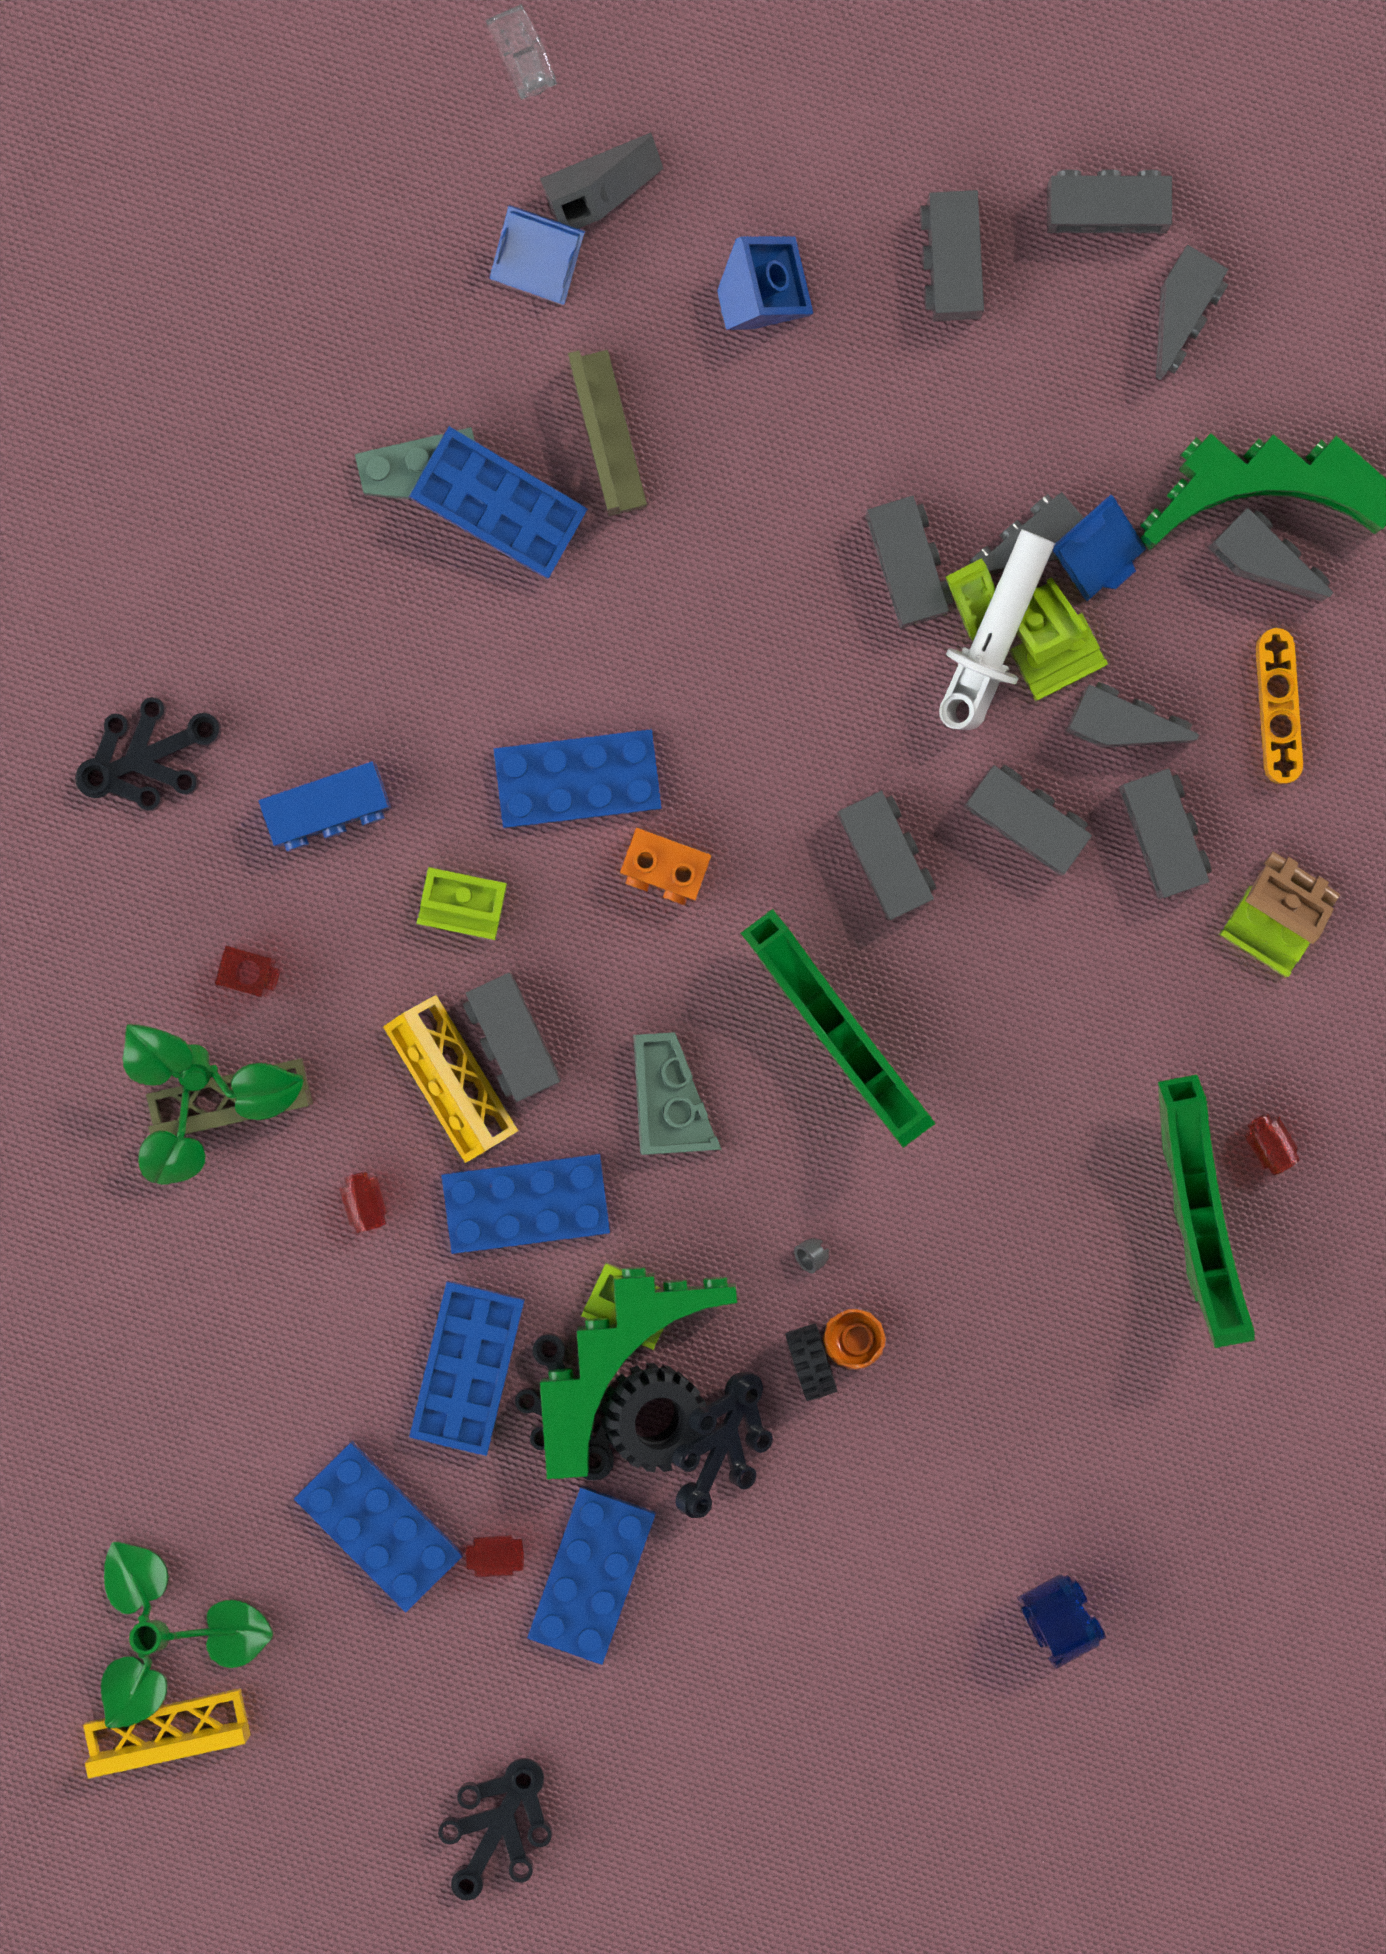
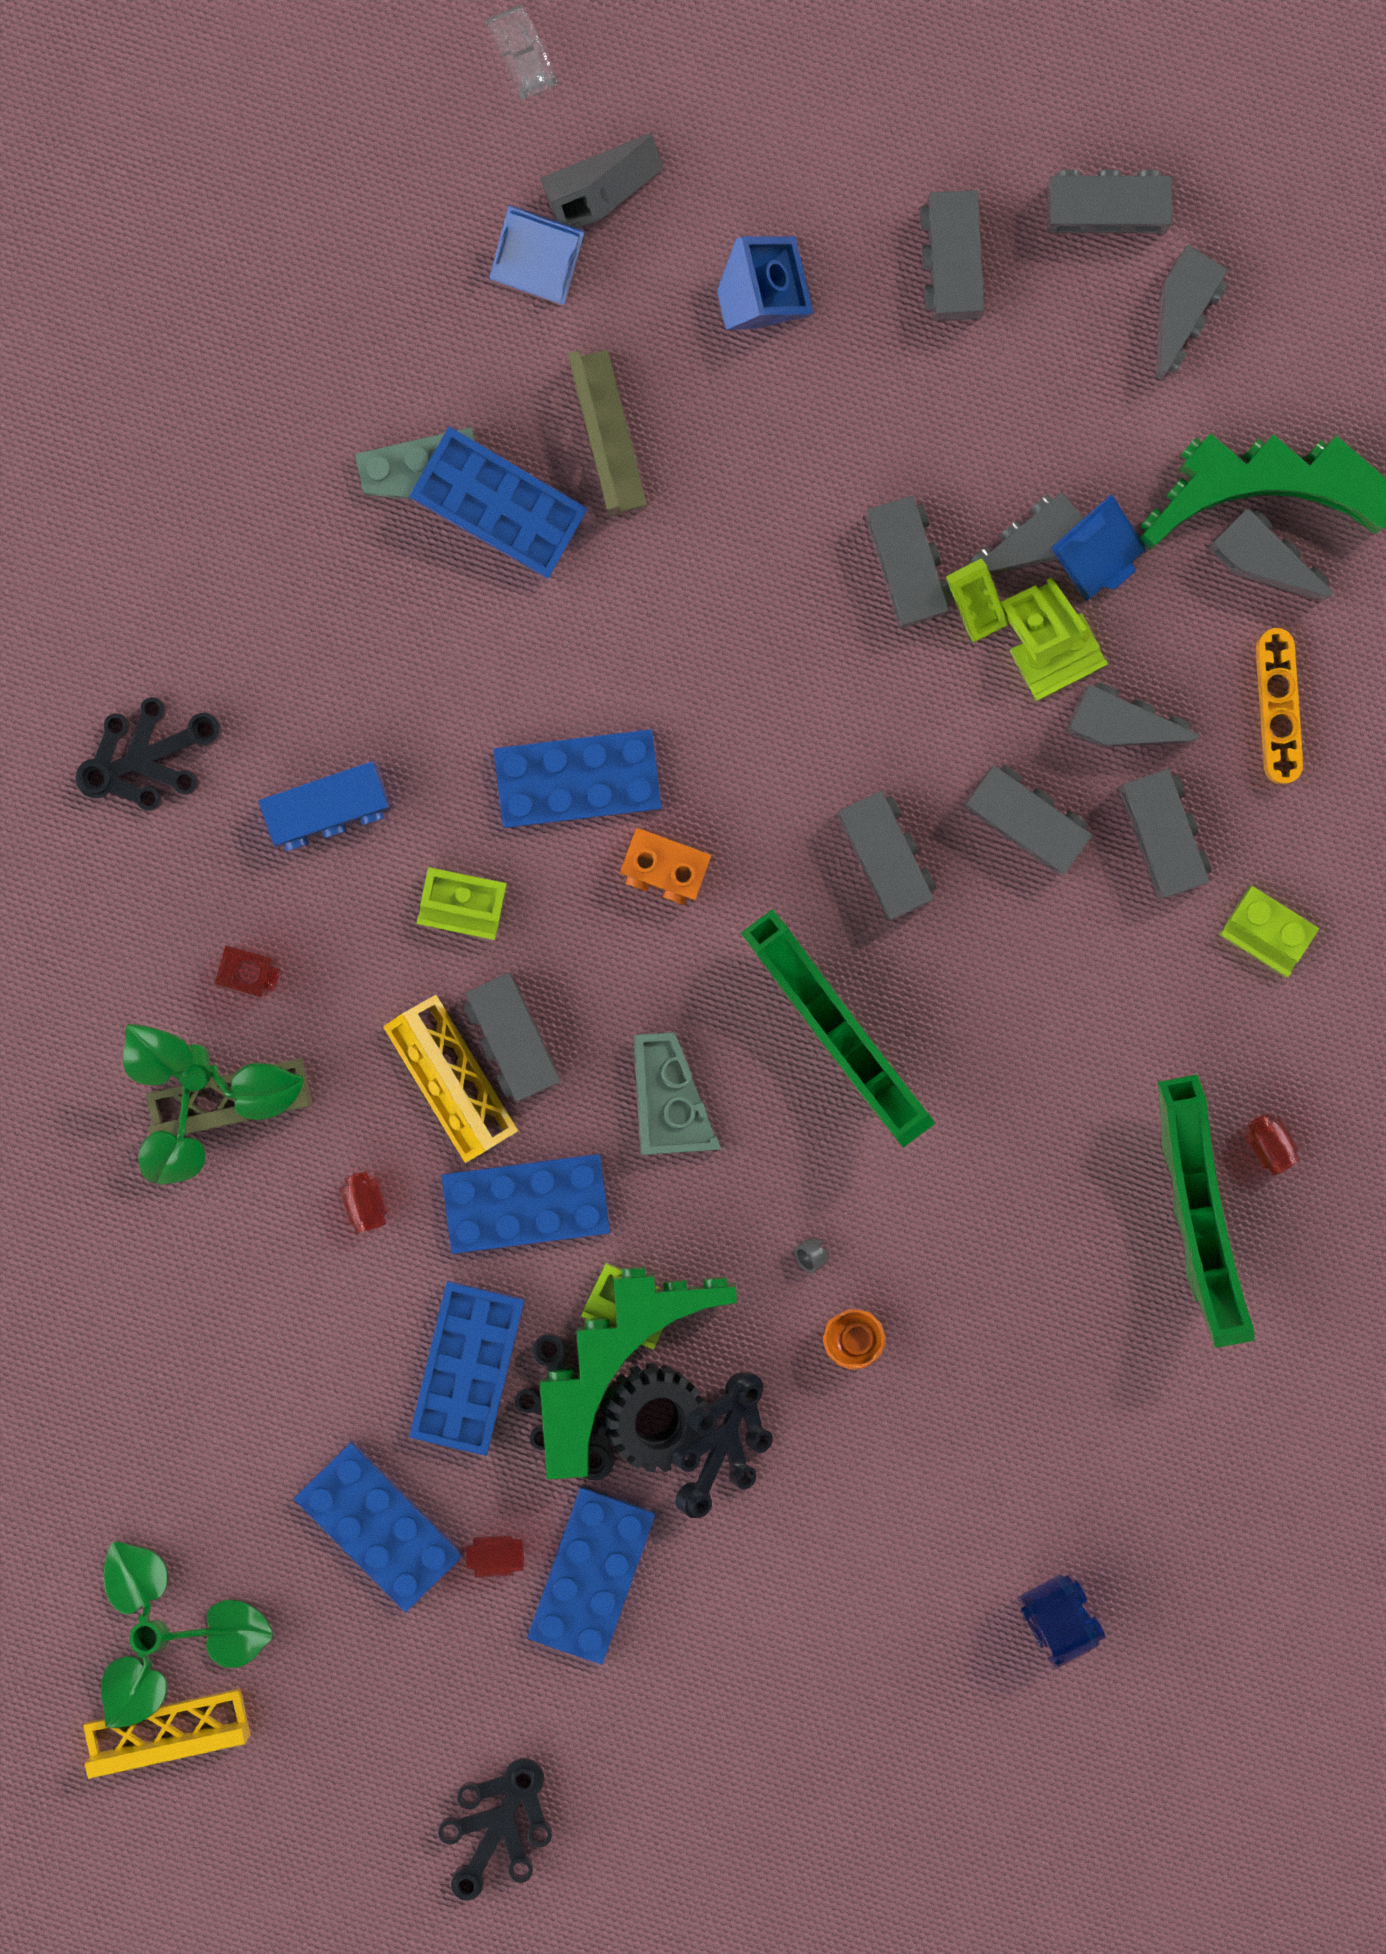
black tyre [785,1323,838,1401] -> none
white piece [939,529,1055,730] -> none
medium nougat plate [1245,851,1340,944] -> none

